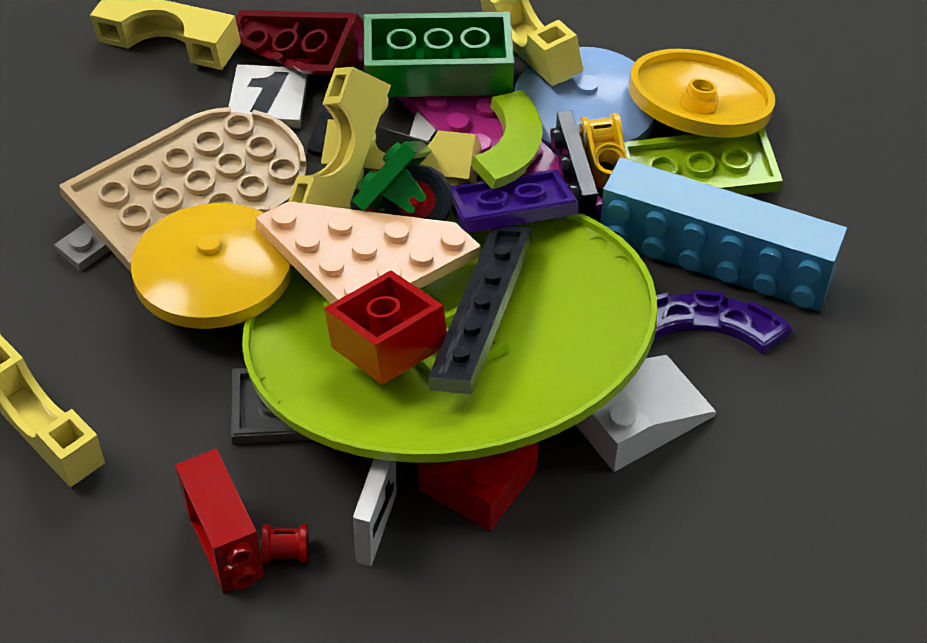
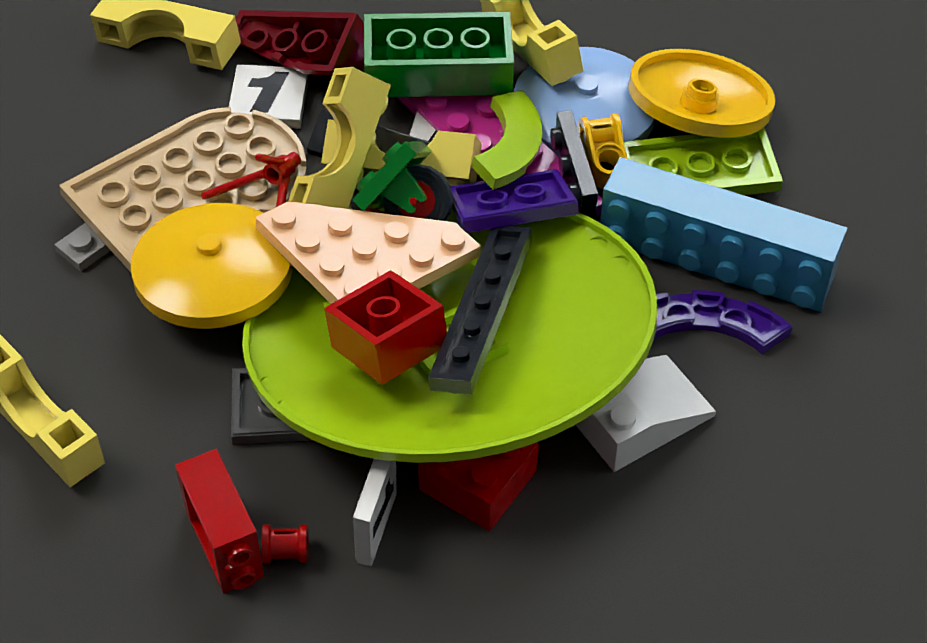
none -> red plant [201,152,301,207]

